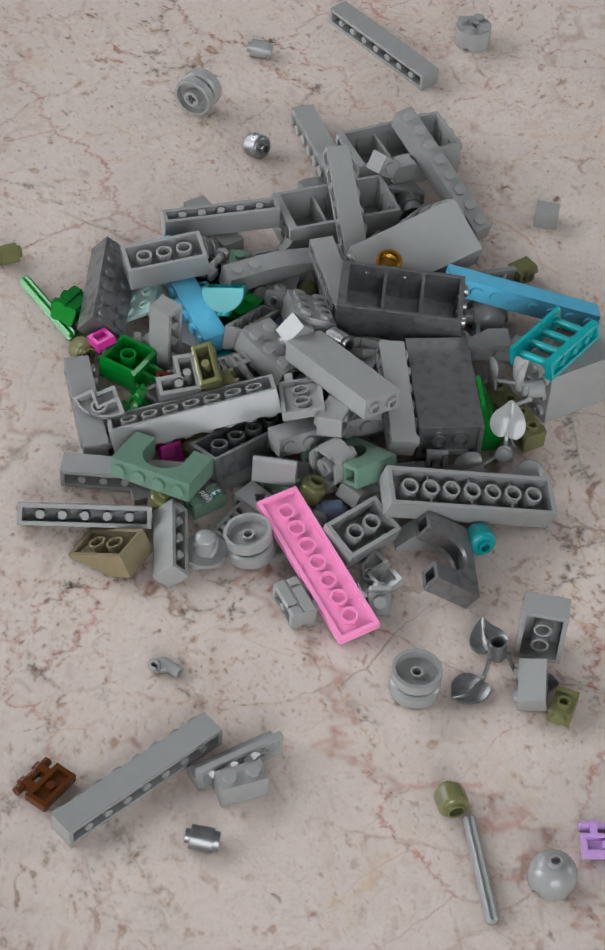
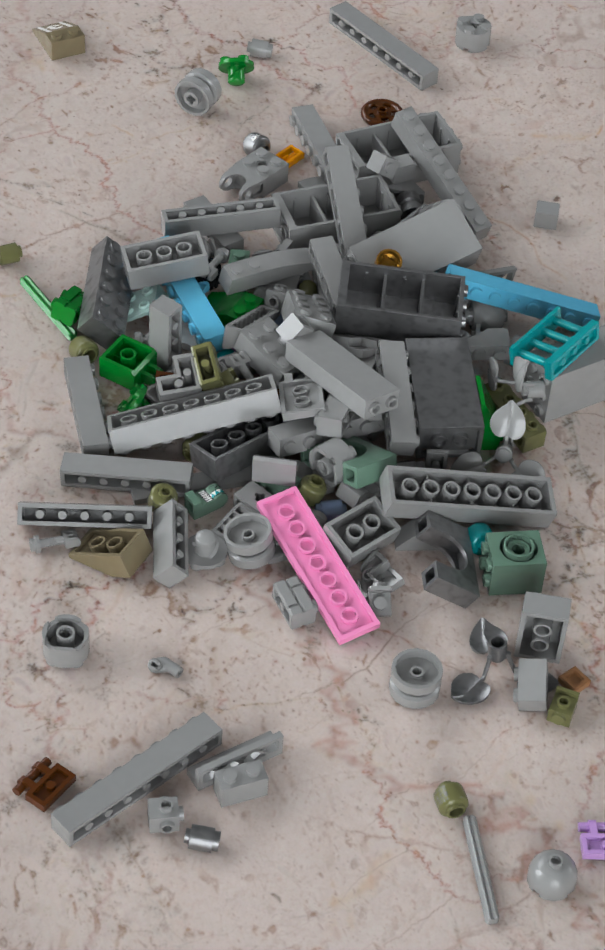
light grey brick [73,385,126,419] -> none
dark pink tile [87,328,116,355] -> none
sand green arch [110,431,214,502] -> none
dark pink tile [157,439,184,462] -> none
teal brick [202,284,247,316] -> none
flat silver brick [325,327,355,352] -> none
olive brick [506,256,538,284] -> none
none -> light grey hinge [29,529,81,553]
none -> dark tan slope [32,21,85,61]
none -> light grey brick [42,614,90,668]
none -> light grey brick [147,796,184,833]
none -> green plate [218,55,254,86]
none -> light grey brick [219,147,289,201]
none -> light orange tile [276,145,305,168]
none -> reddish brown plate [361,99,403,126]
none -> sand green brick [479,530,547,596]
none -> medium nougat tile [558,666,591,692]

